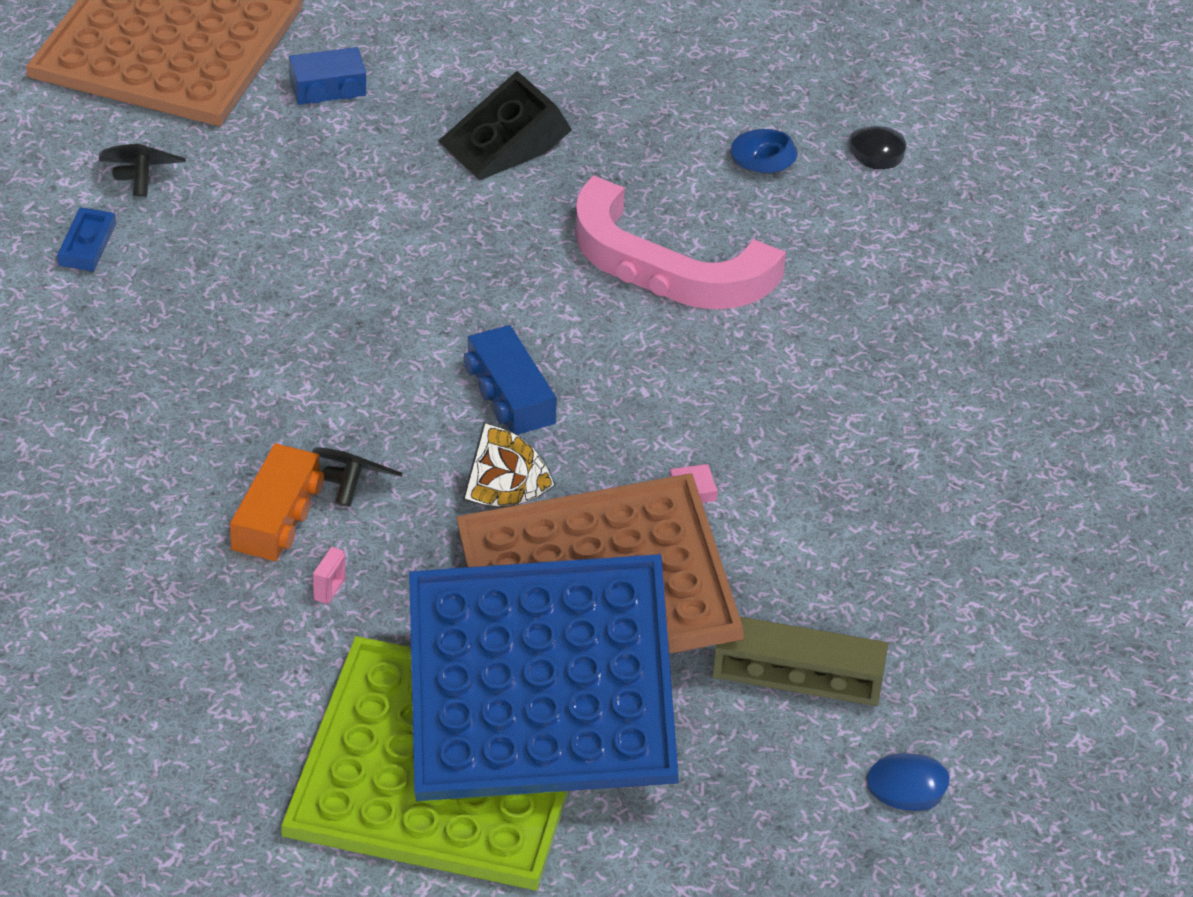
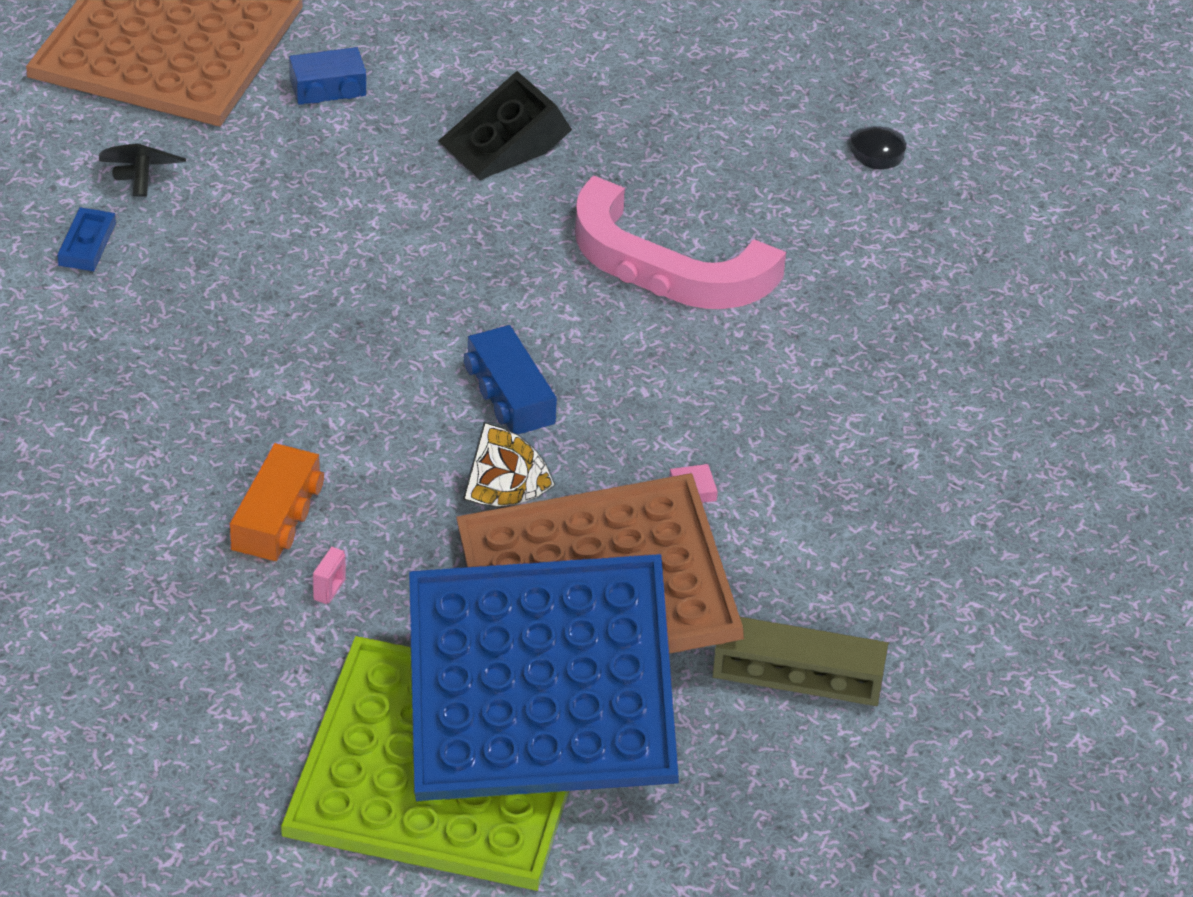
pearl dark grey shield [312,447,403,507] -> none
blue hat [731,129,798,173] -> none
blue hat [868,753,950,811] -> none

